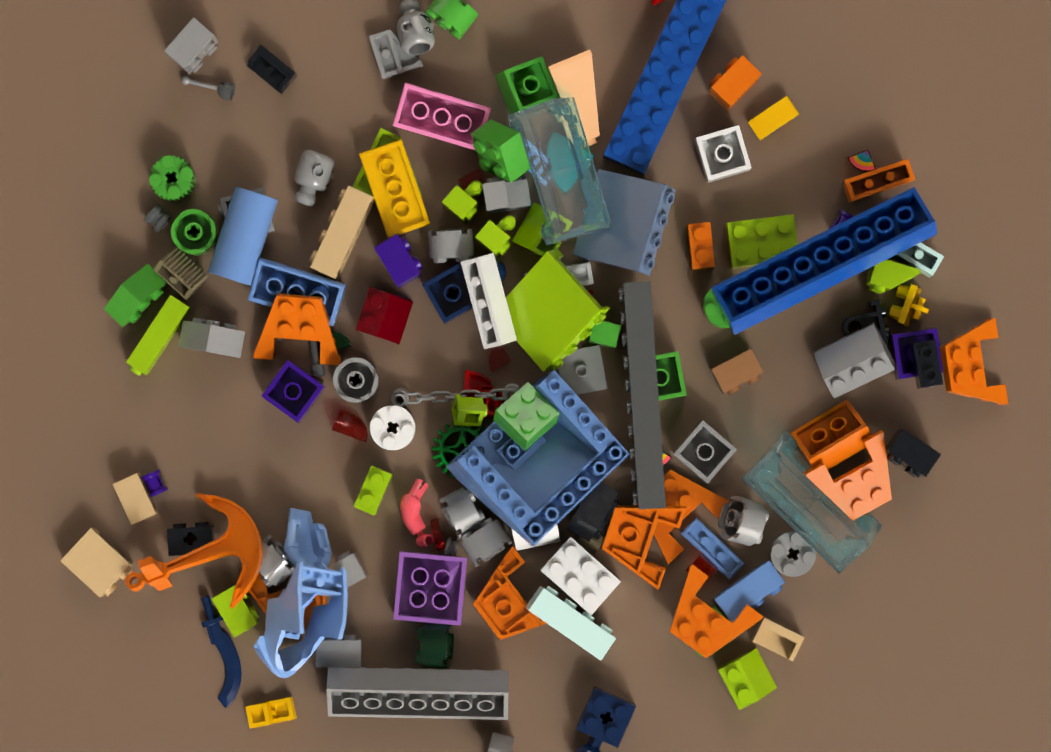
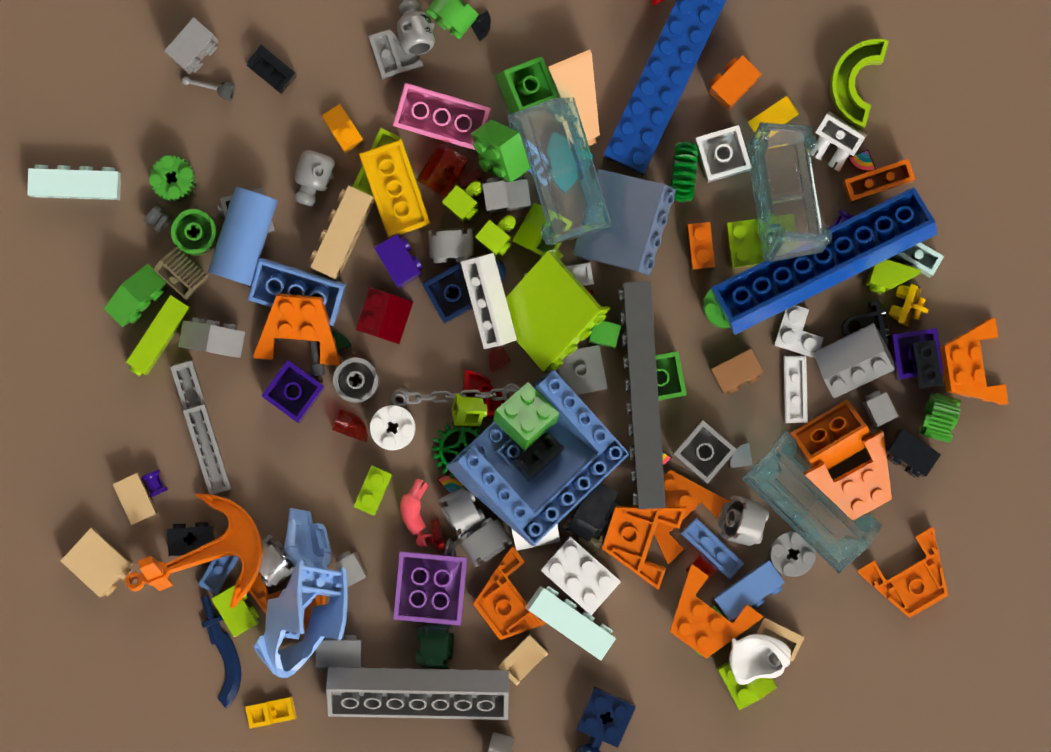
none -> light aqua brick [27,165,121,200]
none -> light grey slope [170,359,231,495]
none -> medium blue tile [198,556,239,595]
none -> light orange slope [321,104,364,153]
none -> clear red brick [416,142,468,198]
none -> tile [437,475,464,494]
none -> black tile [471,11,491,42]
none -> tan panel [498,633,549,686]
none -> black hinge [512,433,565,482]
none -> green gear [671,141,698,202]
none -> white piece [729,634,791,685]
none -> light grey tile [730,443,753,468]
none -> windscreen [747,122,831,262]
none -> white plate [774,305,824,359]
none -> white tile [783,356,808,423]
none -> white brick [809,111,868,172]
none -> lime brick [830,39,889,130]
none -> orange wing [856,527,948,618]
none -> light grey brick [861,390,898,427]
none -> bright green brick [919,393,961,443]

